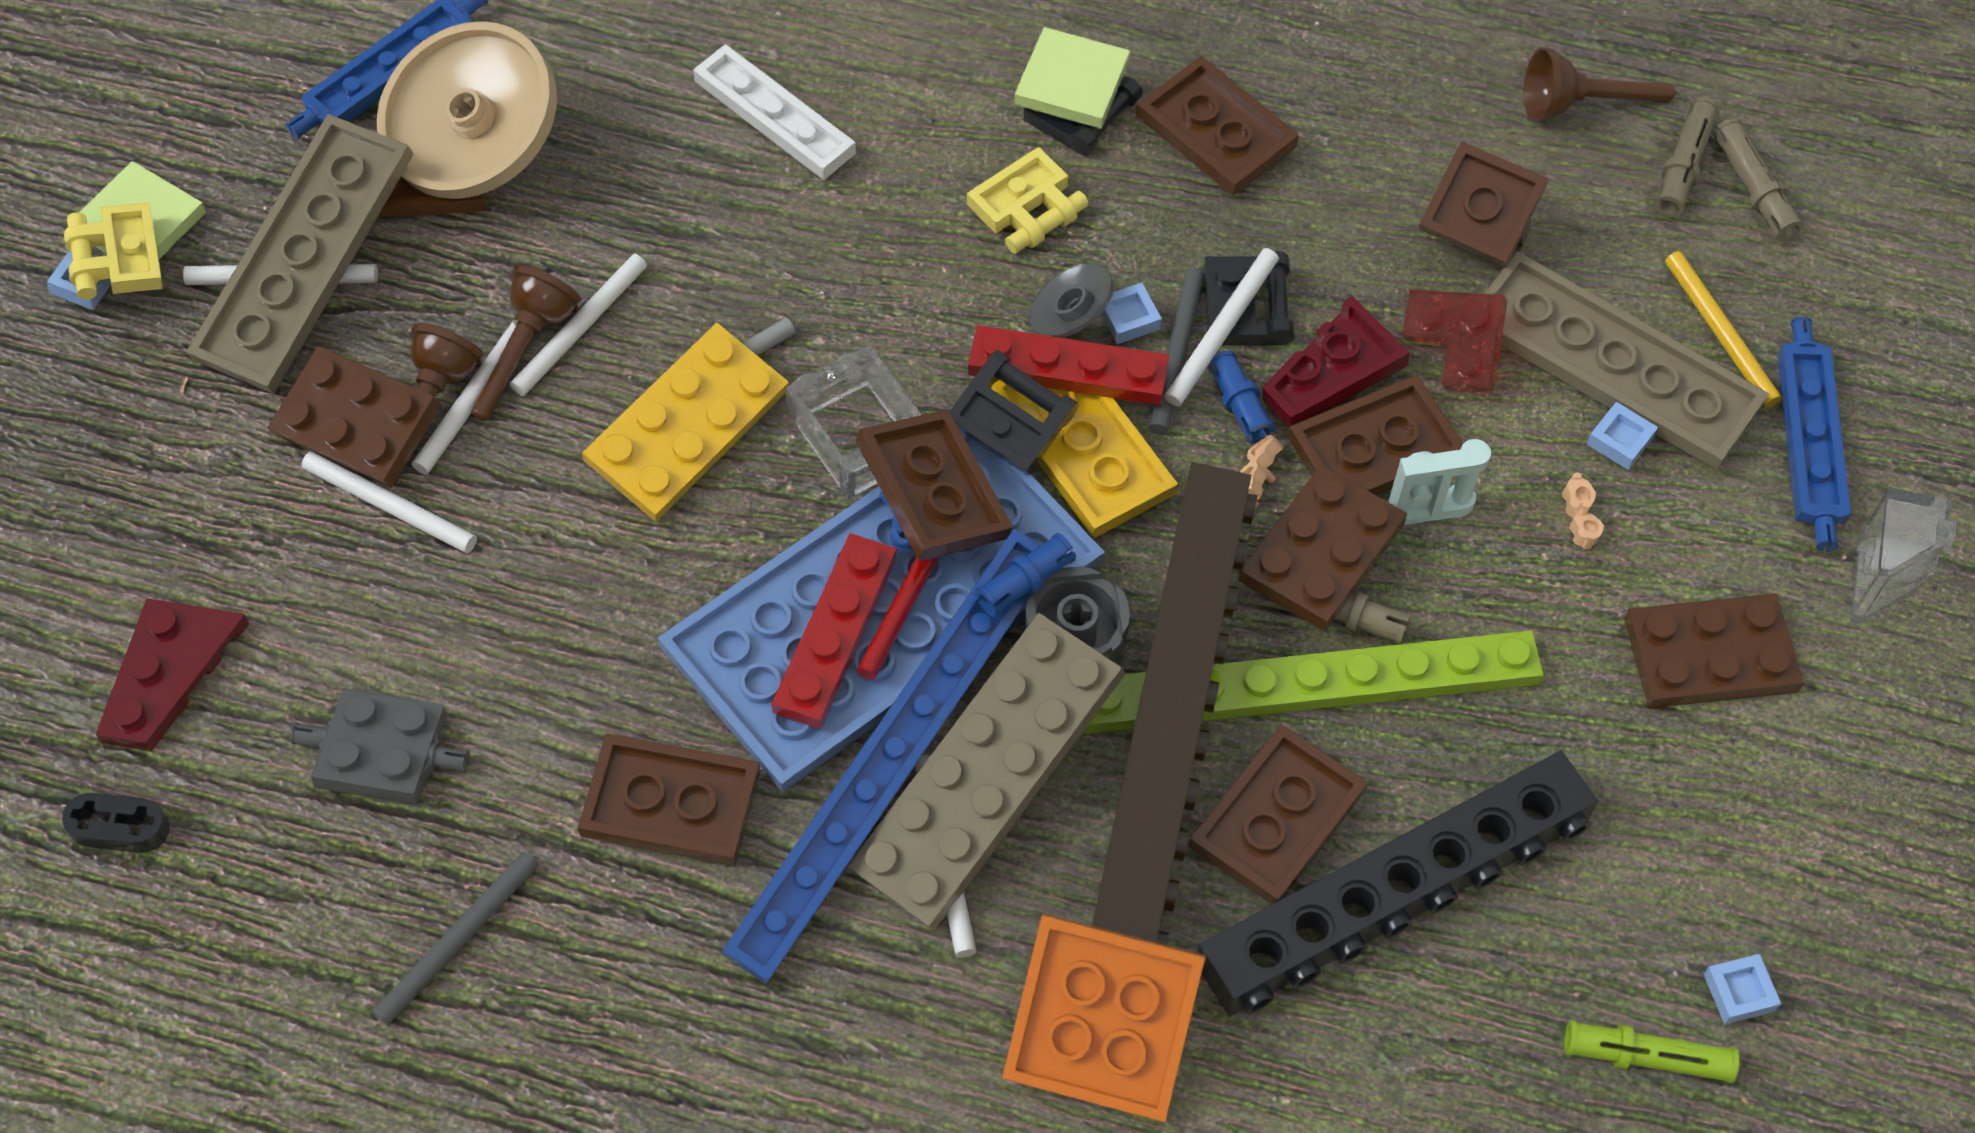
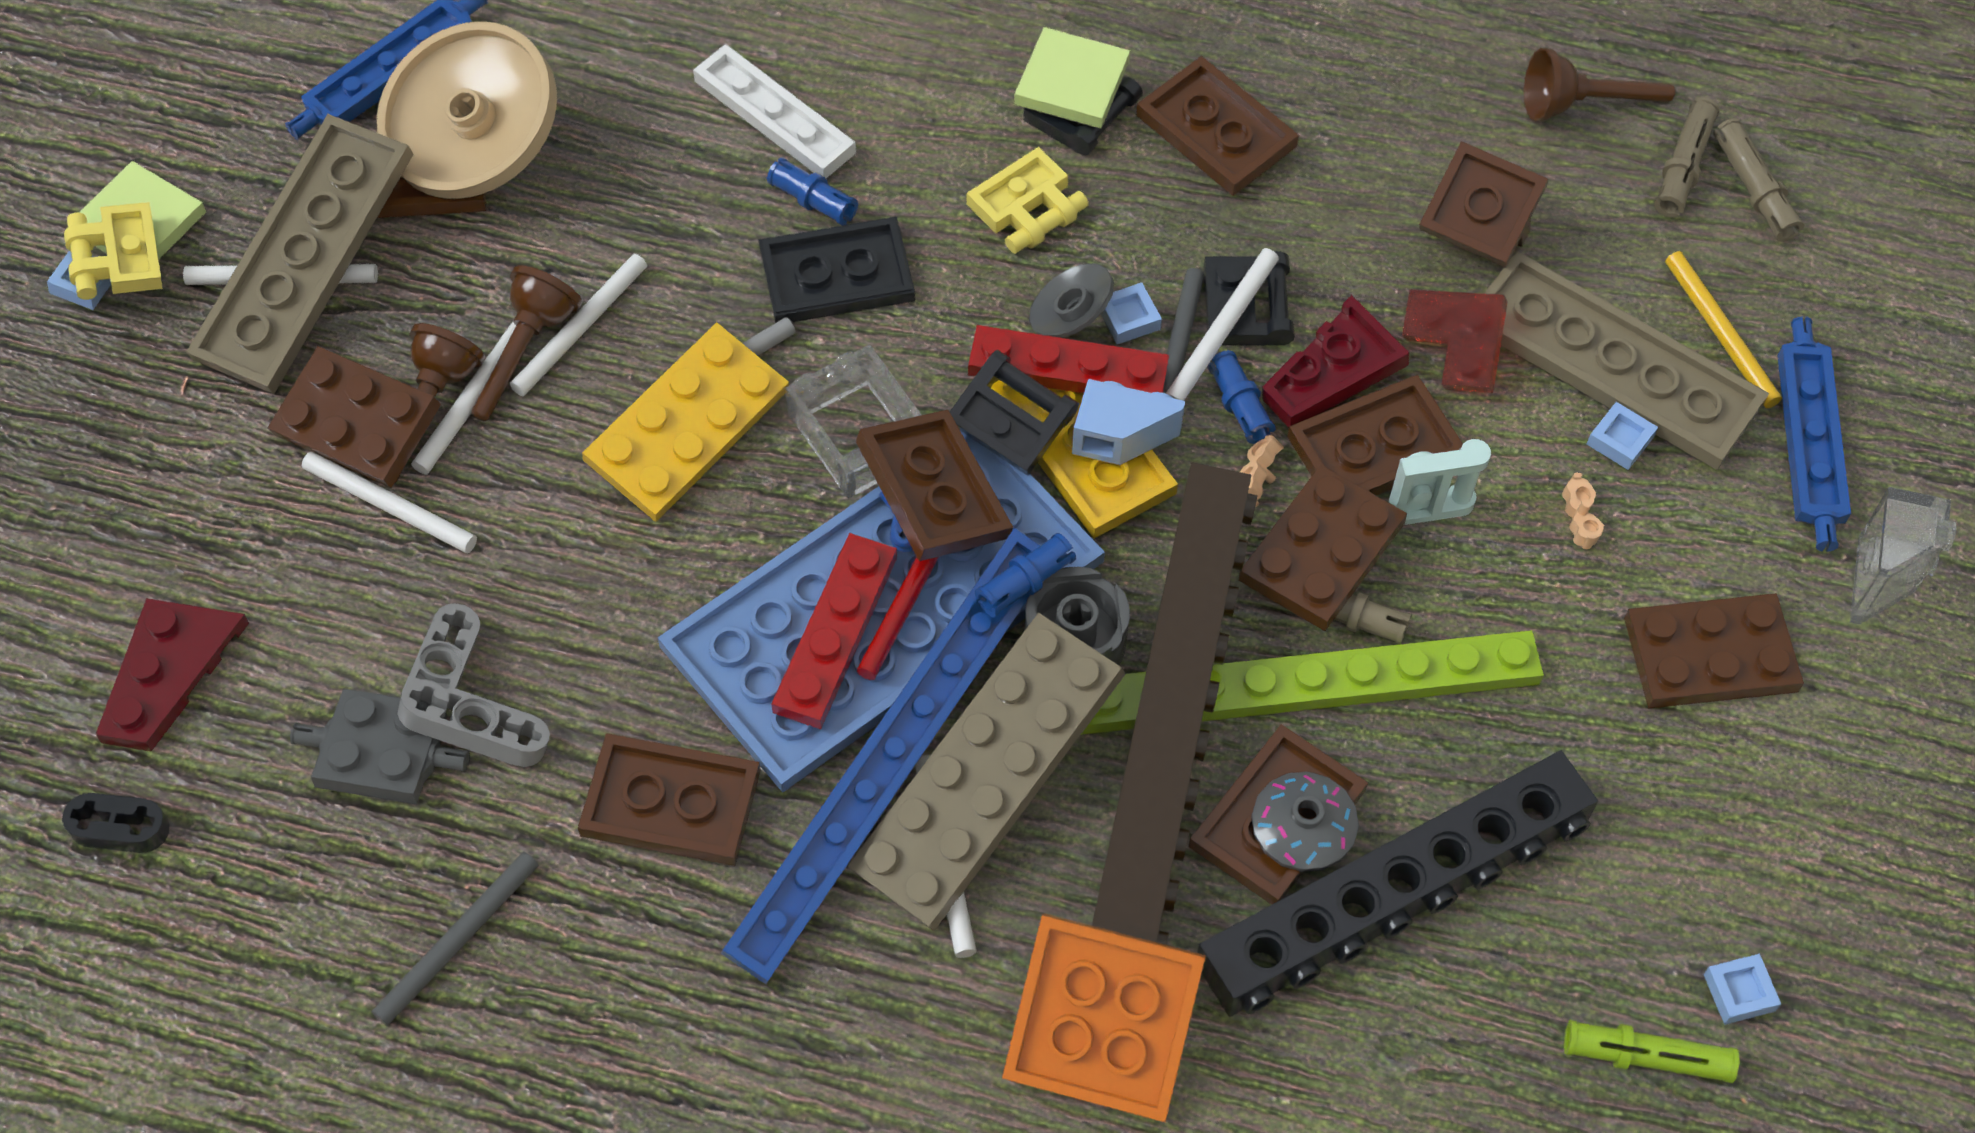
none -> light grey beam [397,603,550,767]
none -> black tile [758,216,915,323]
none -> blue pin [767,158,858,226]
none -> light blue slope [1072,379,1185,465]
none -> dark grey dish [1251,772,1359,872]

